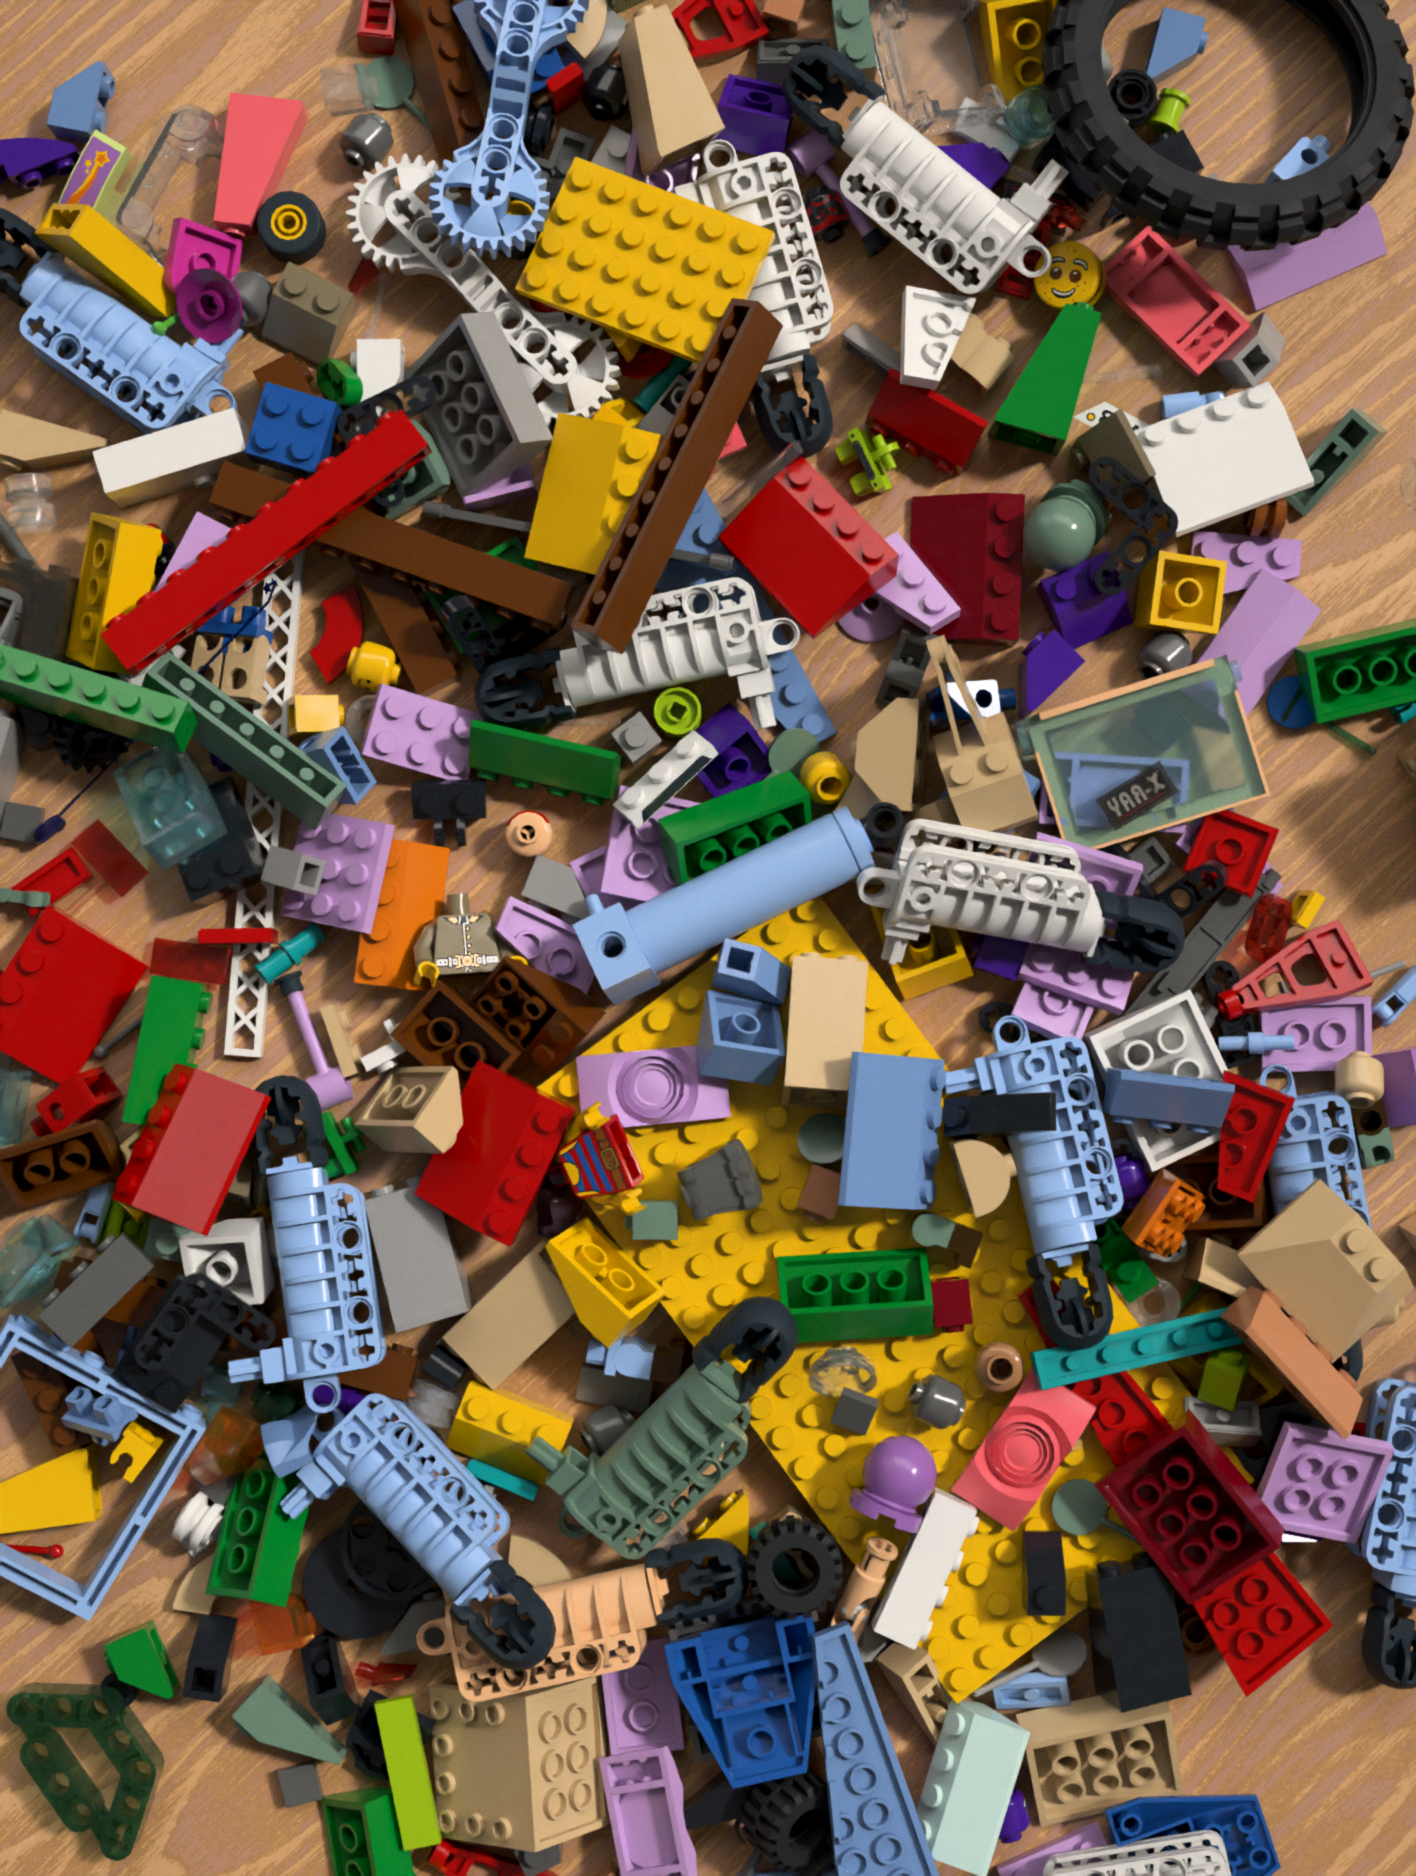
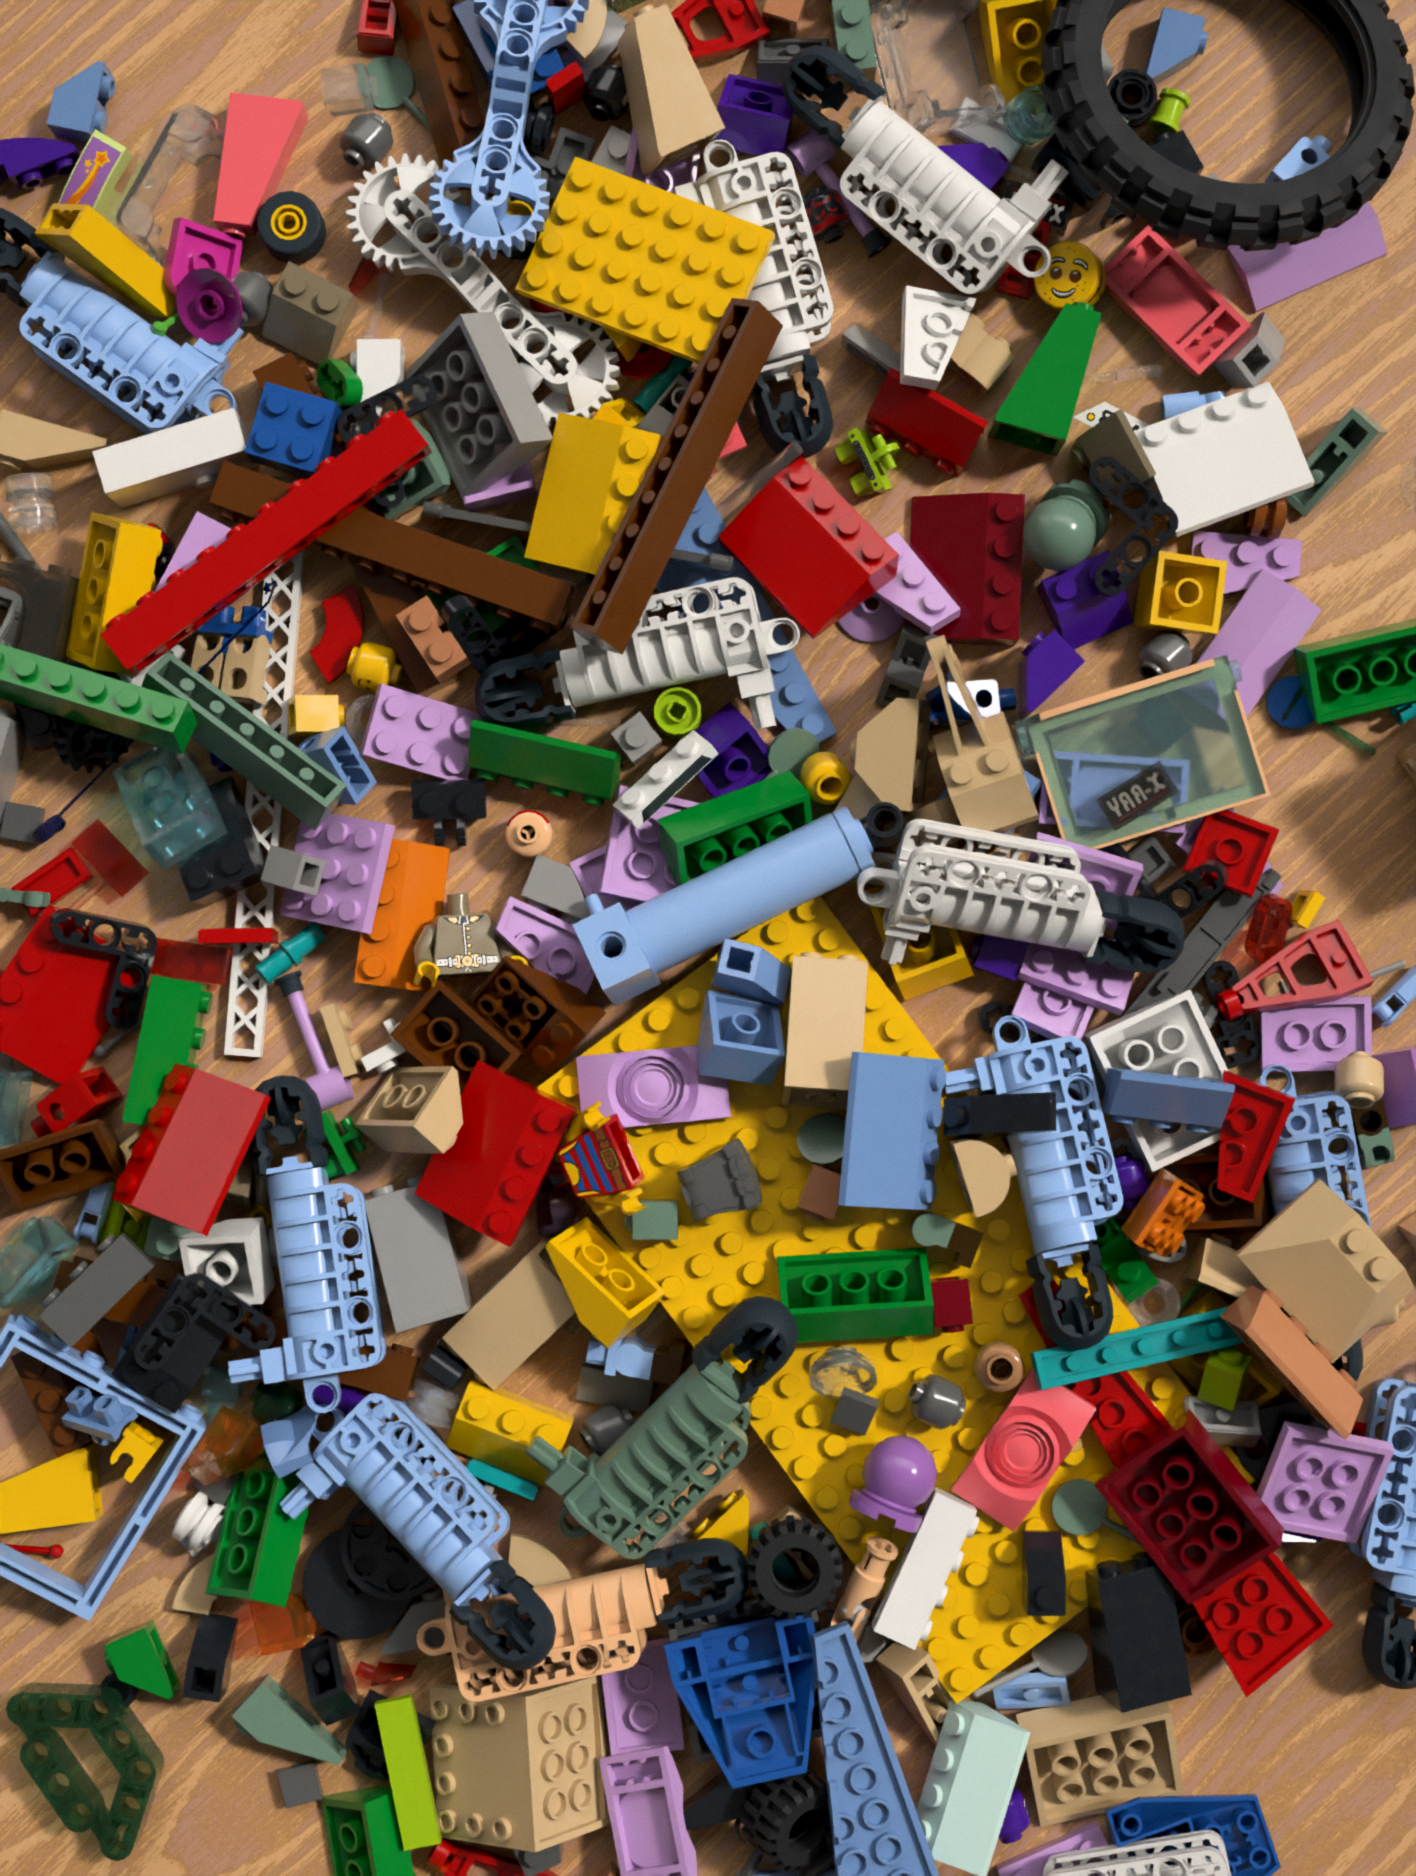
clear red bar [1042,204,1087,233] -> none
light blue bar [1219,1032,1294,1054] -> none
none -> black beam [49,908,157,1029]
none -> nougat piece [396,595,471,683]

